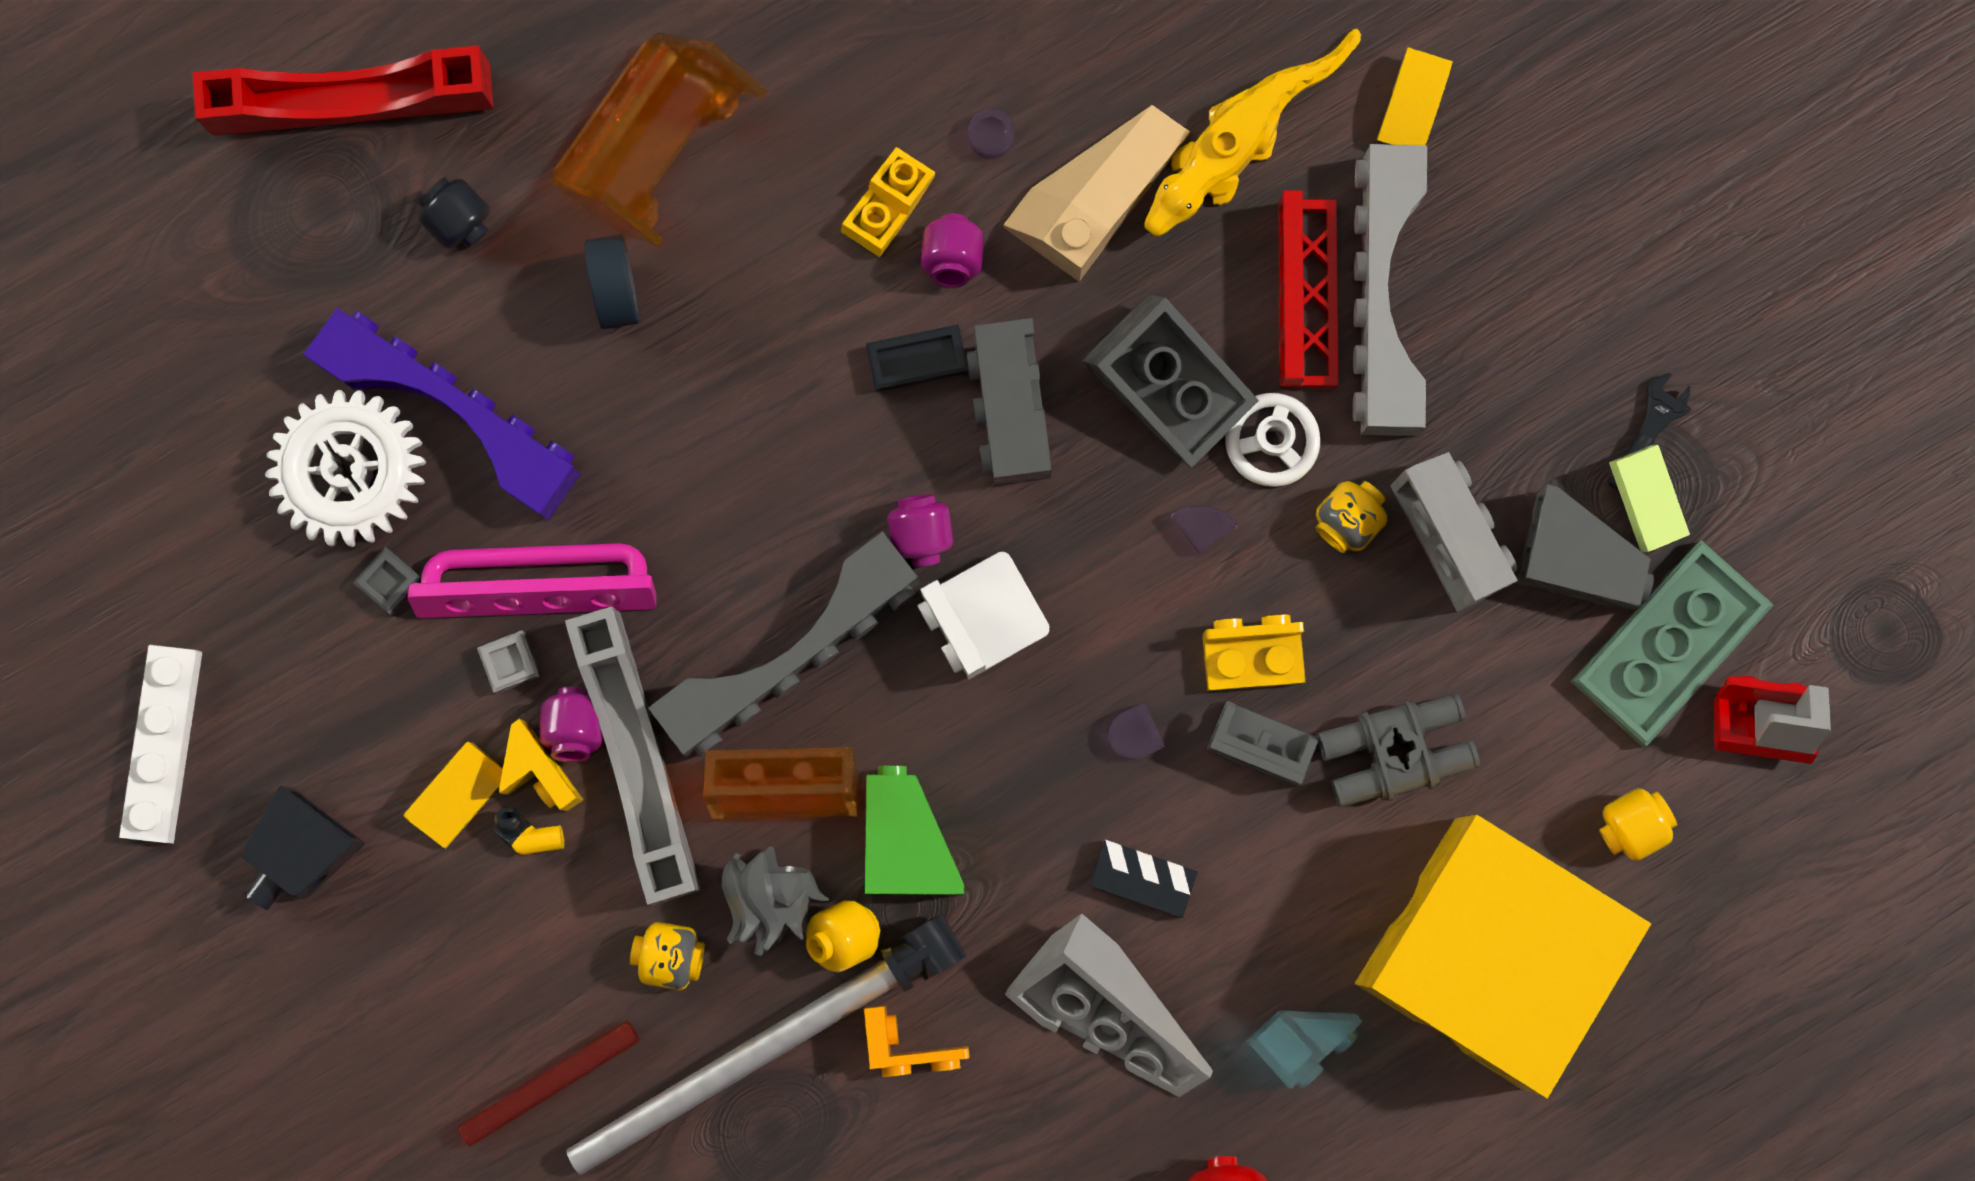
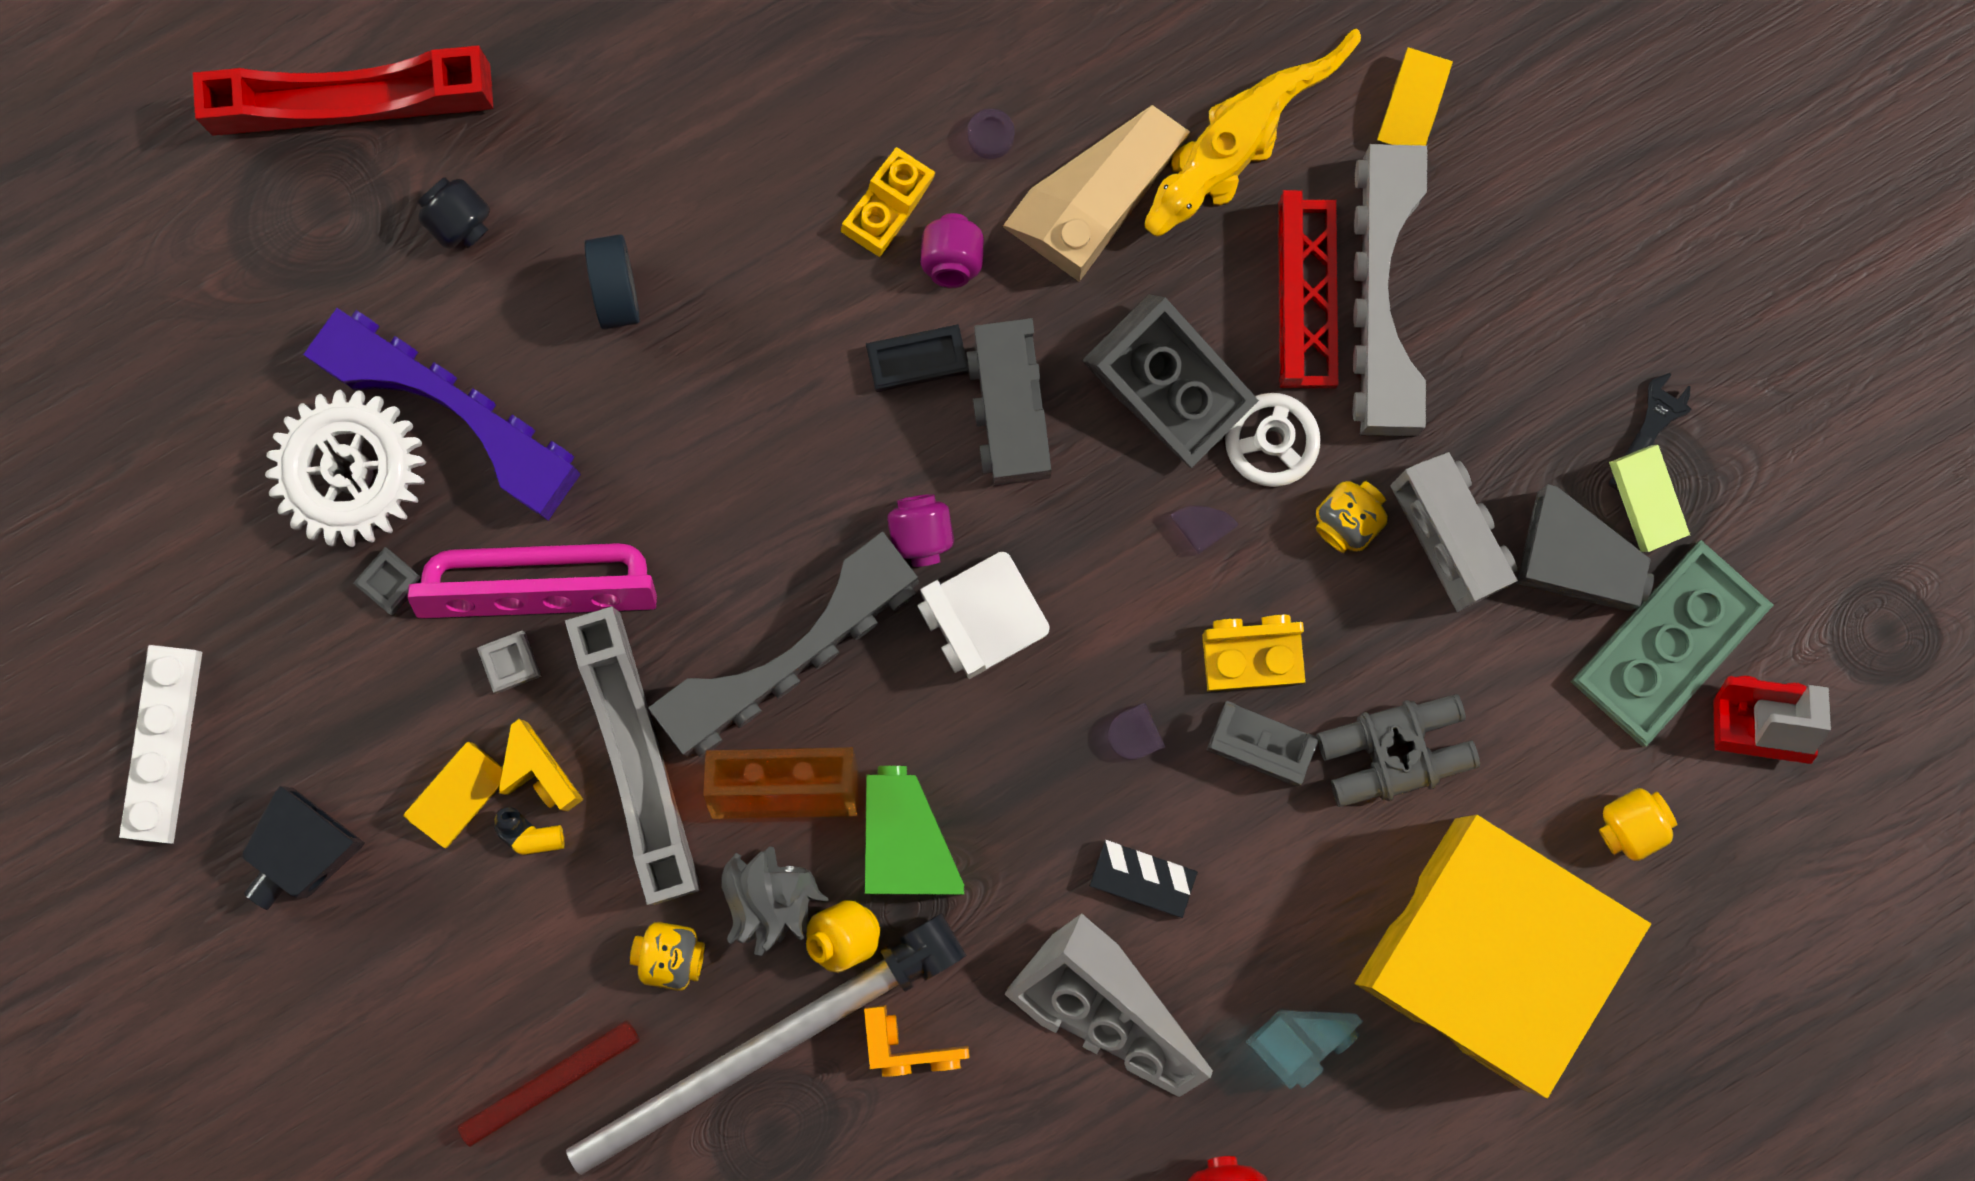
magenta head [539,687,603,762] -> none
clear orange windscreen [551,33,768,247] -> none

